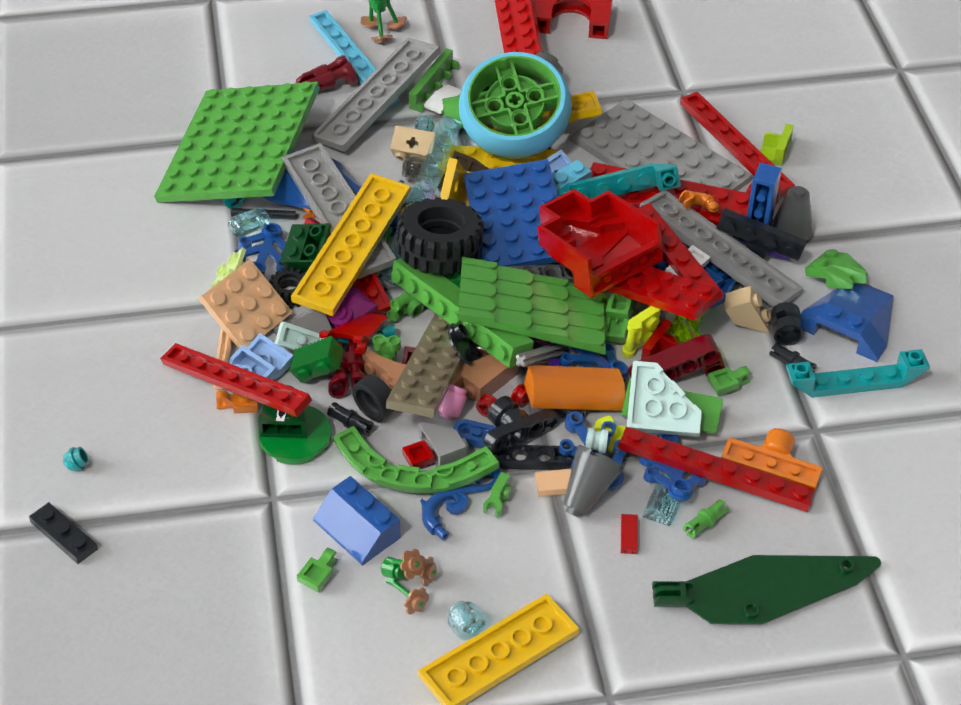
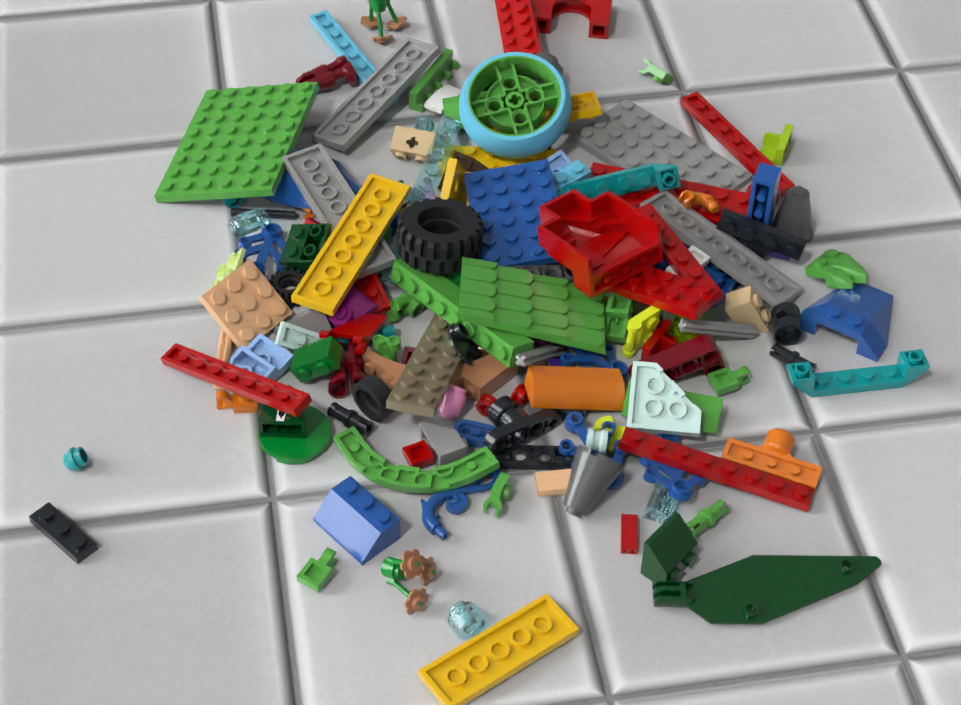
clear smoke head [402,156,434,184] -> none
none -> plate [638,59,675,84]
none -> dark green slope [640,511,698,582]
none -> light grey axle [678,318,759,339]

